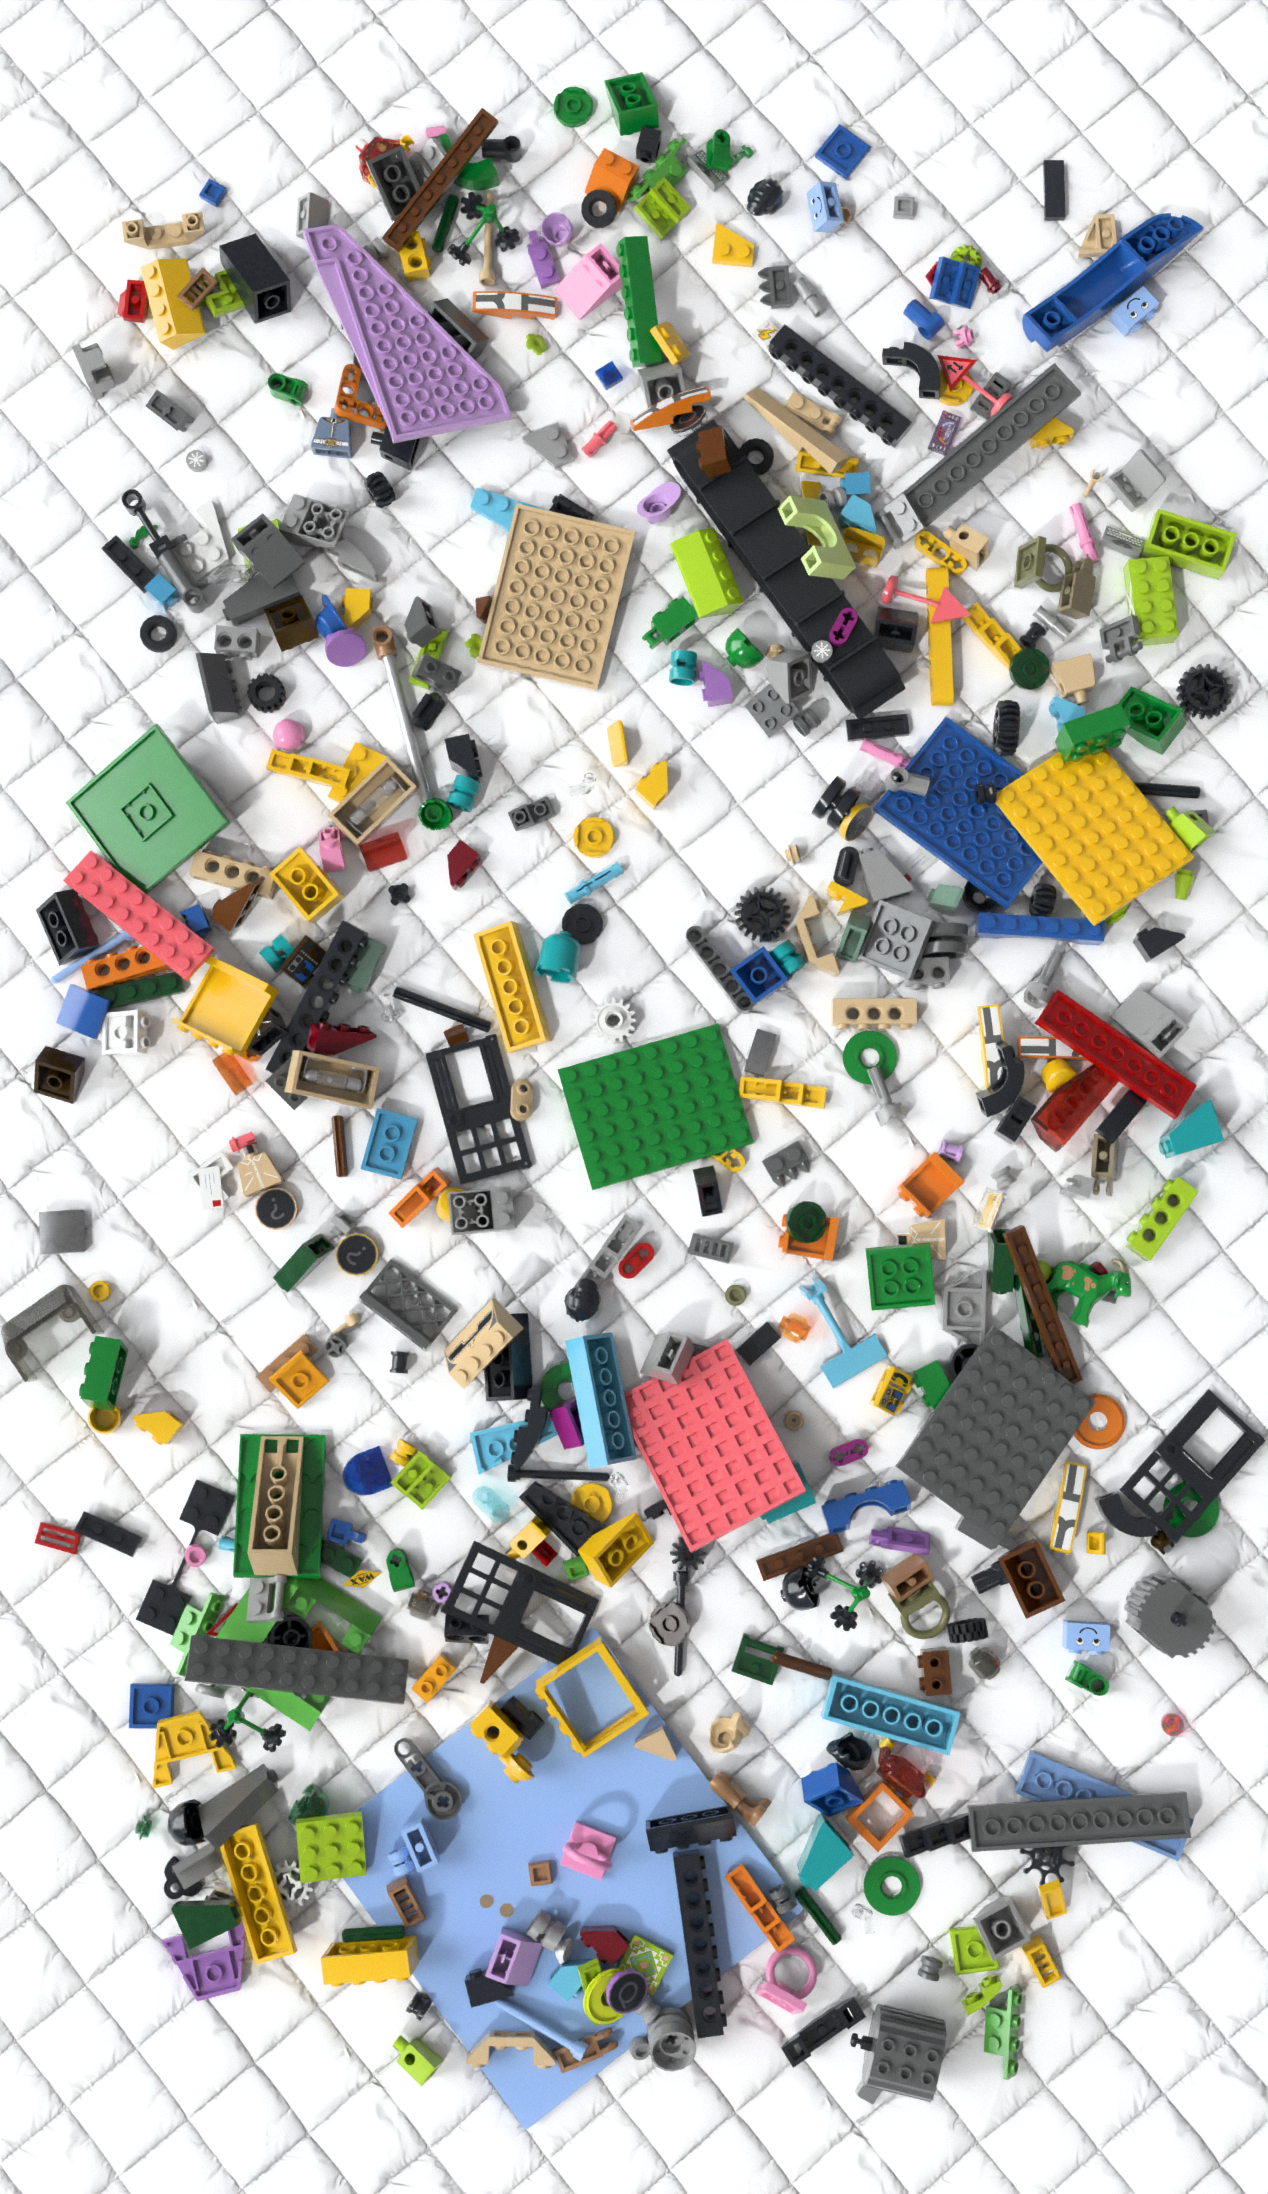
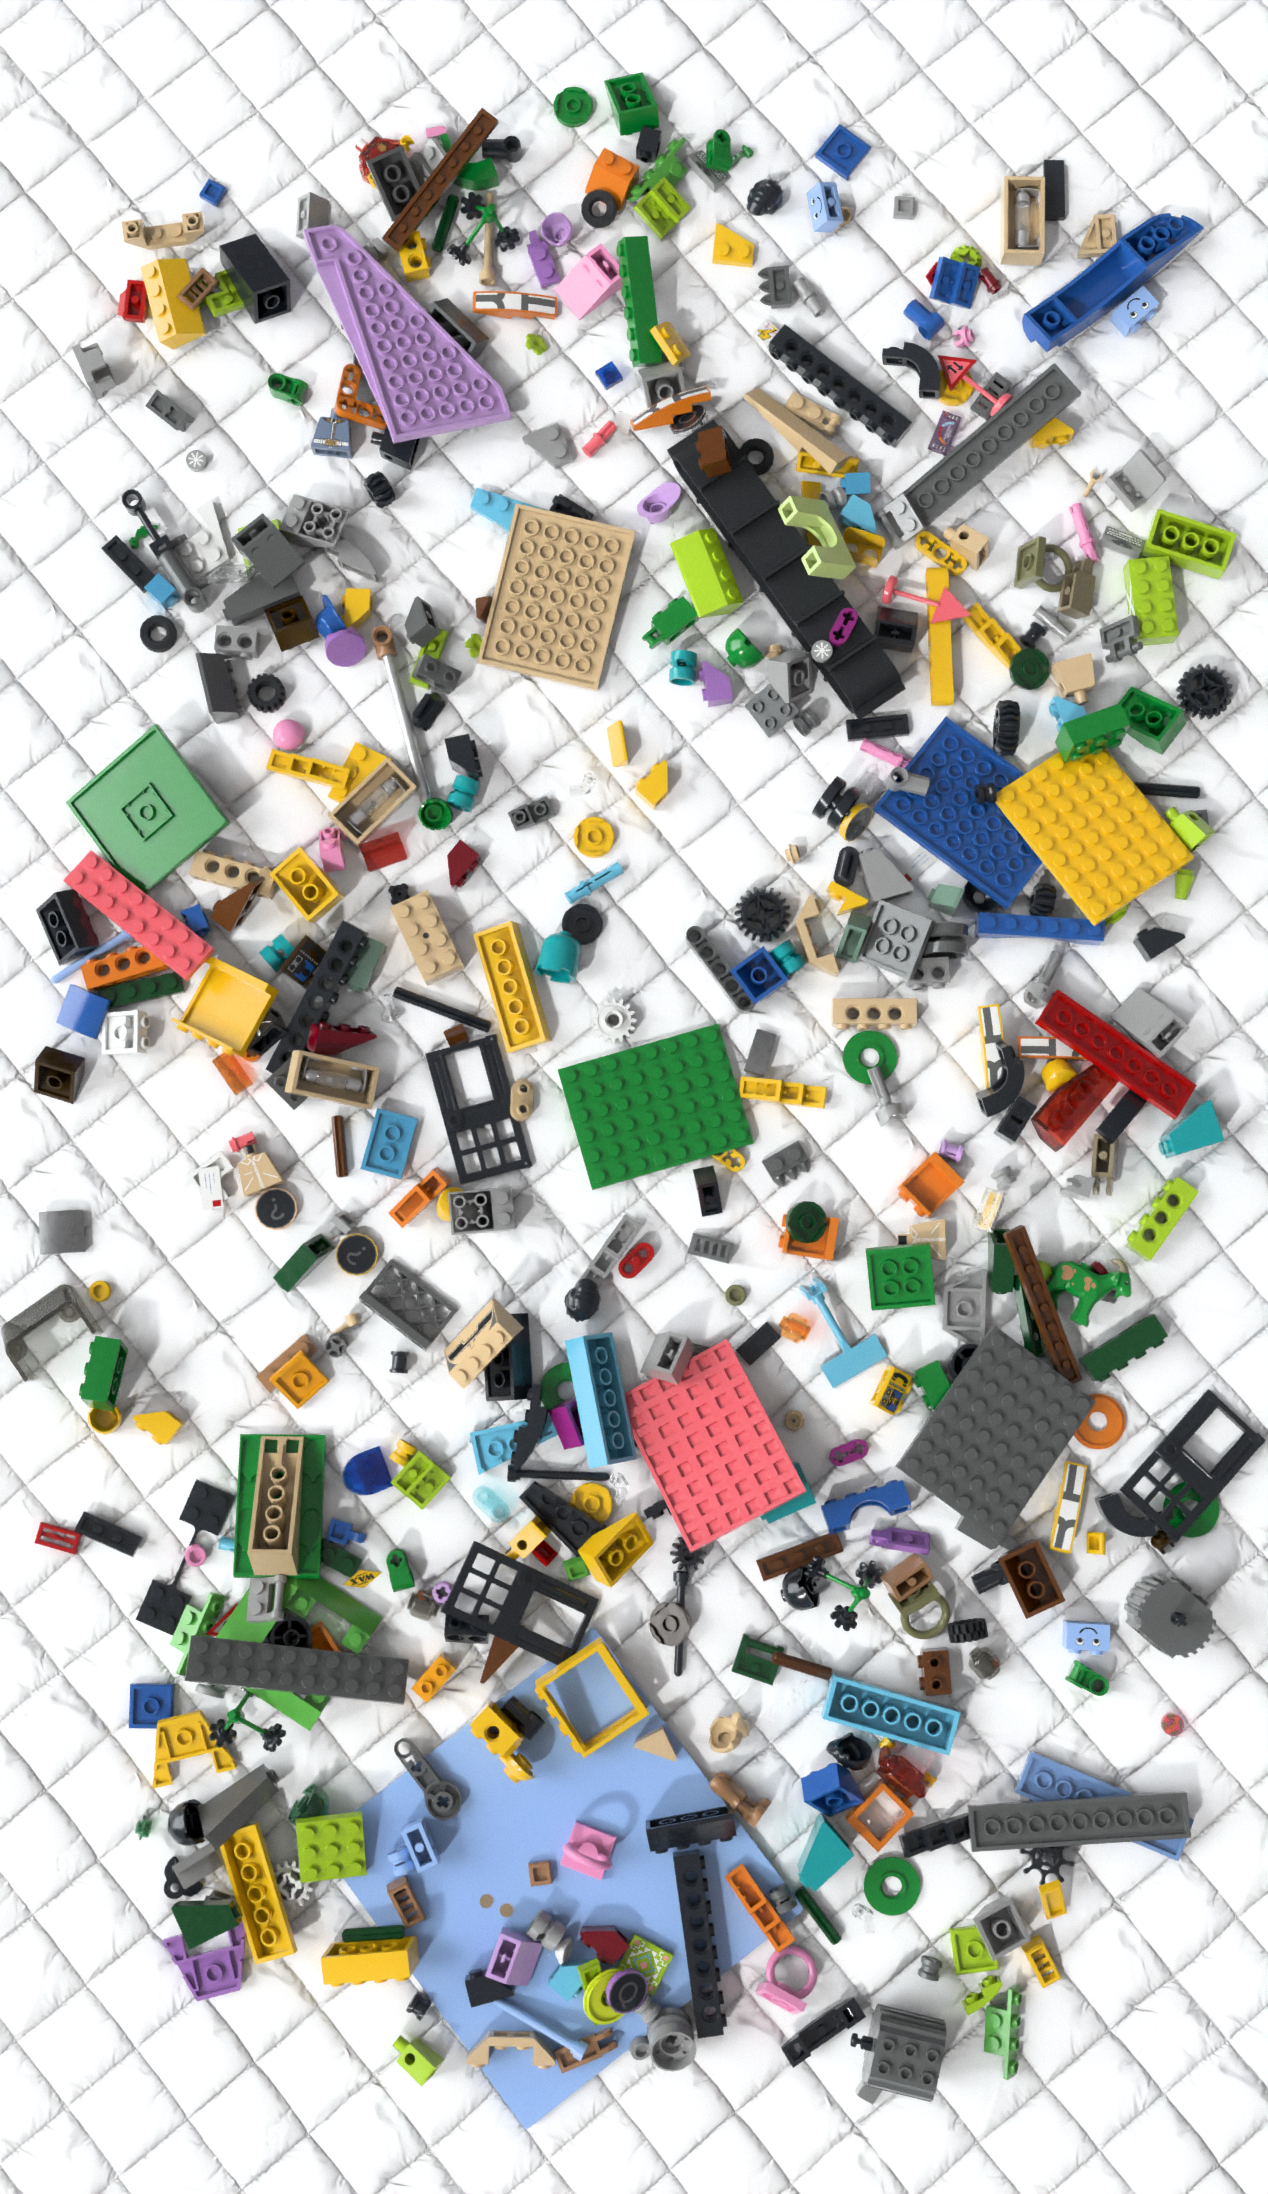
none -> tan piece [390,890,464,986]
none -> tan piece [1000,176,1045,265]
none -> dark green brick [1079,1314,1168,1382]

